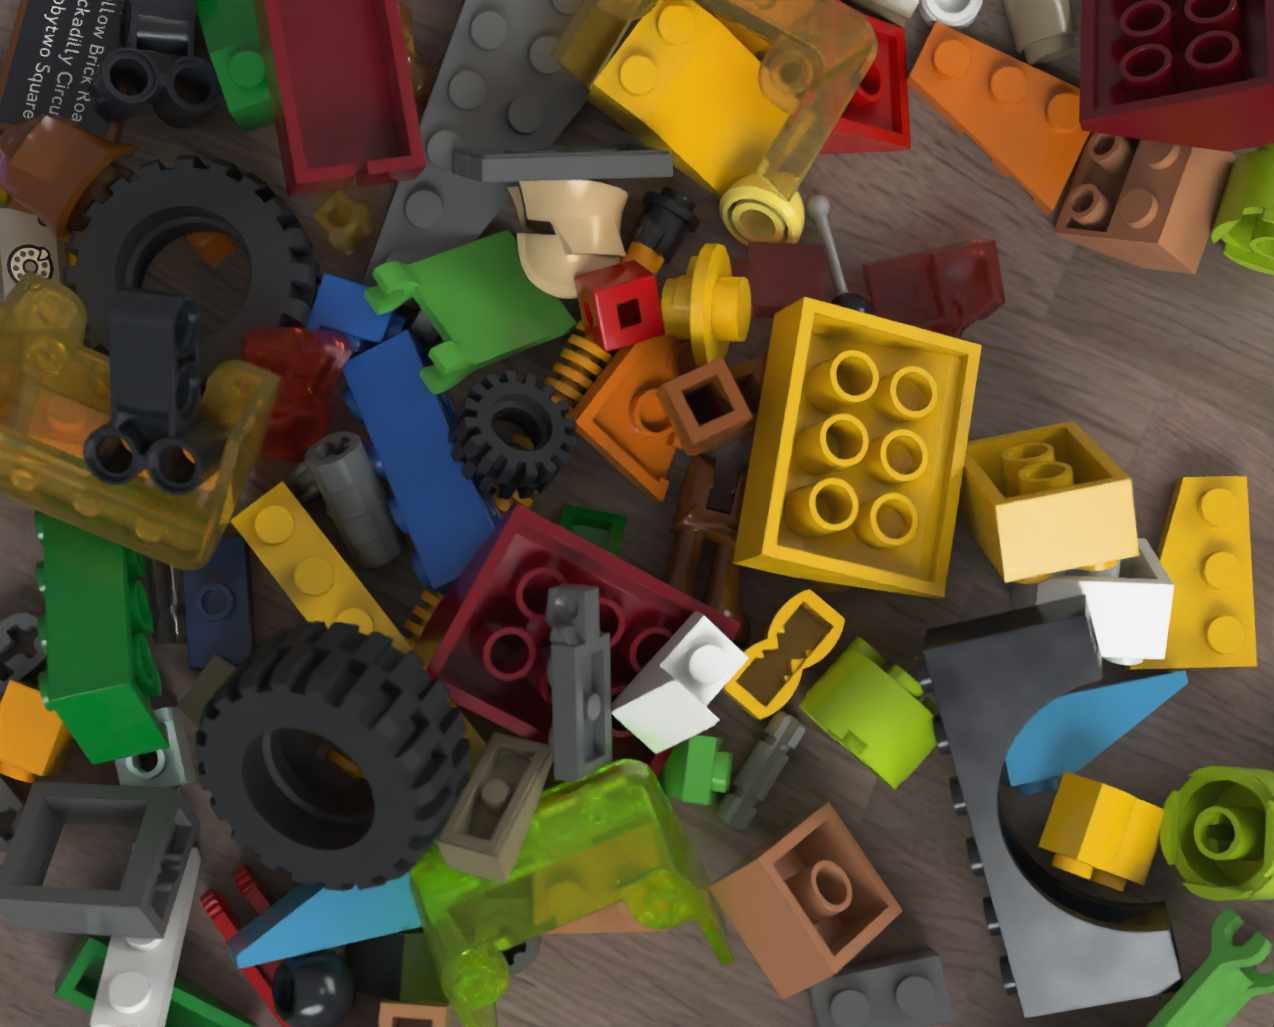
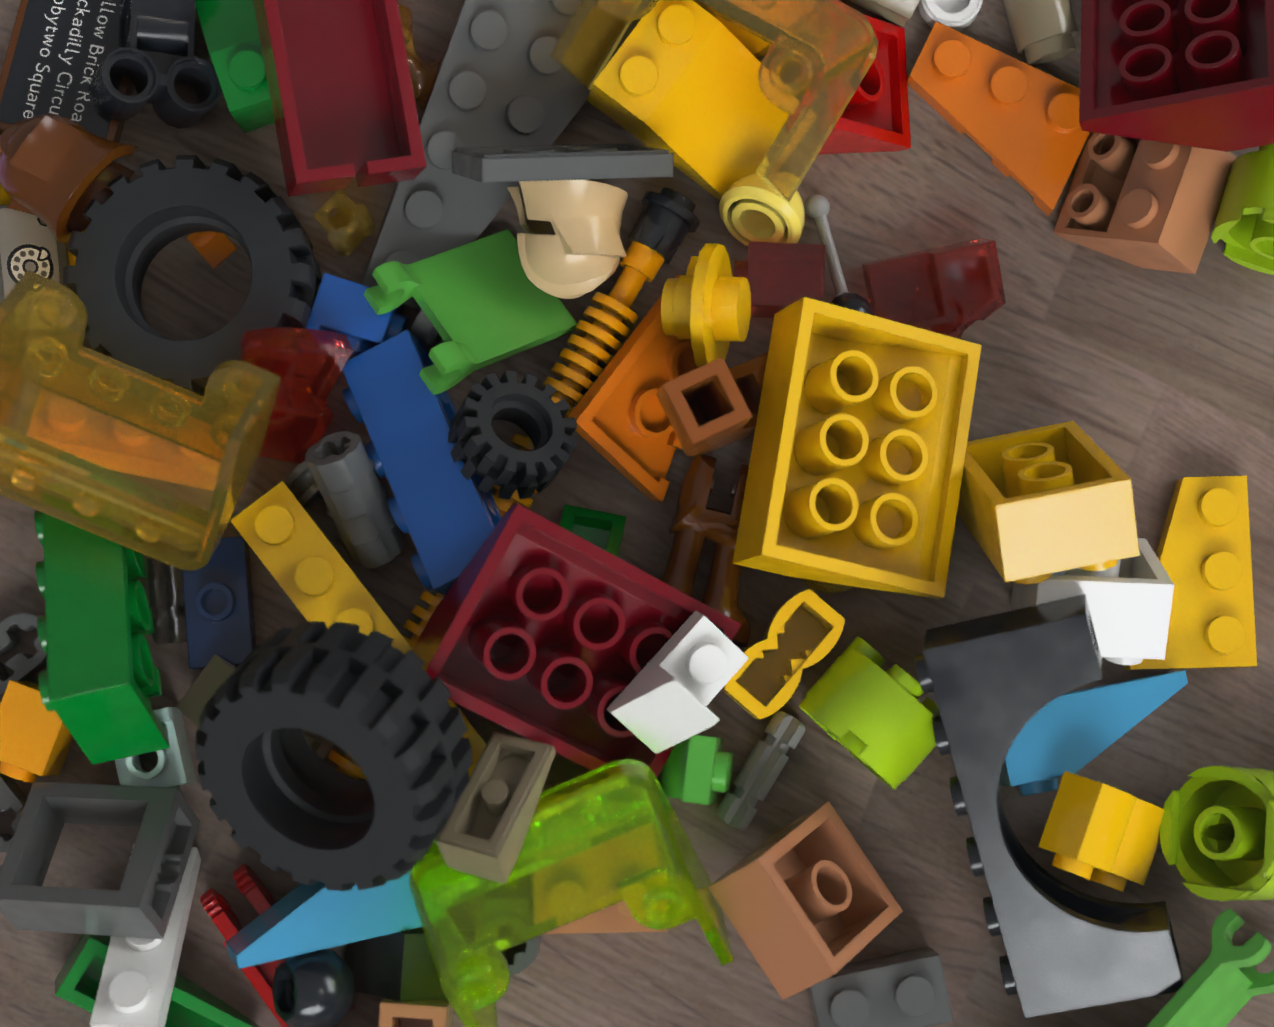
black piece [83,287,231,496] -> none
dark grey hinge [546,584,612,782] -> none
red piece [574,259,665,352] -> none

